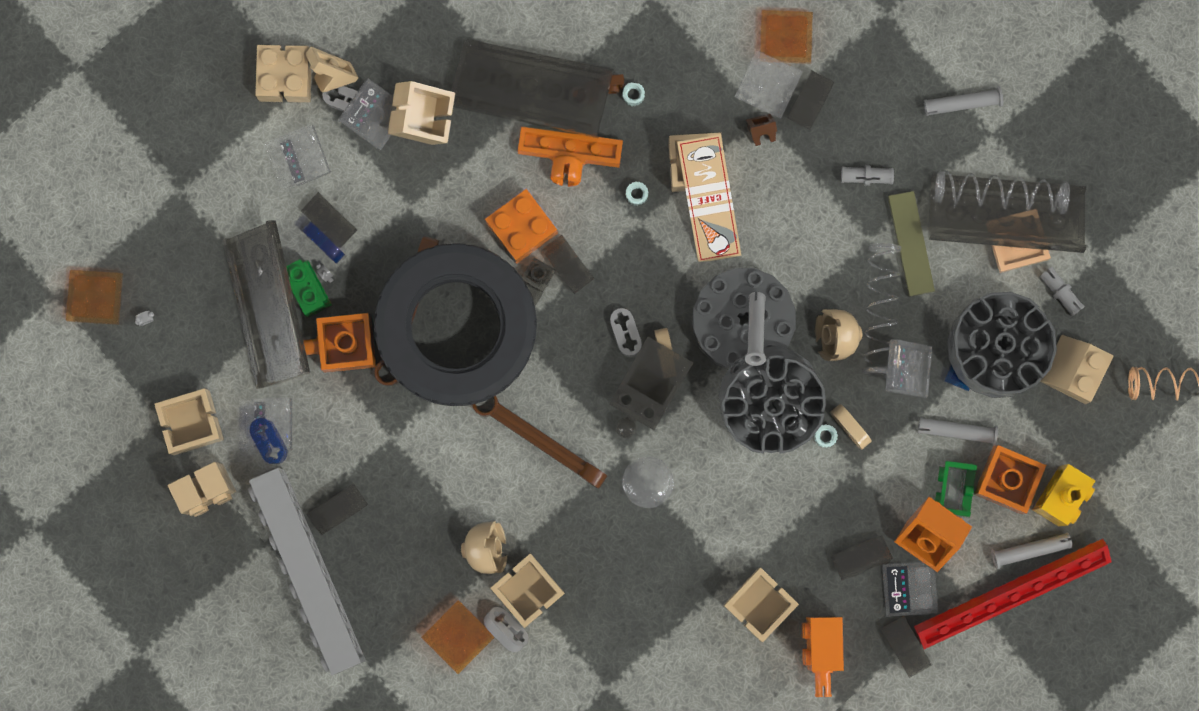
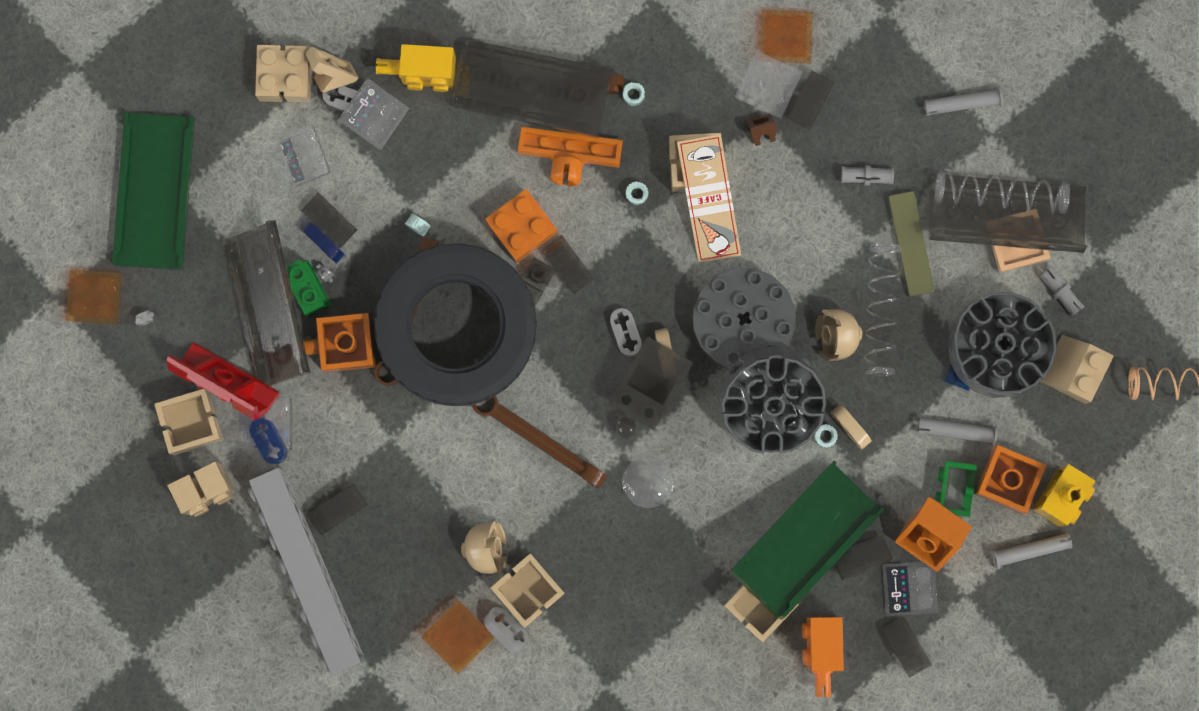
tan piece [388,81,455,145] -> none
light grey pin [745,292,766,366] -> none
clear plate [886,340,932,398] -> none
red plate [914,539,1112,649] -> none
none -> dark green ladder [112,112,195,270]
none -> red piece [166,343,280,421]
none -> yellow brick [376,44,456,92]
none -> light aqua axle [405,214,431,236]
none -> dark green ladder [731,460,885,620]

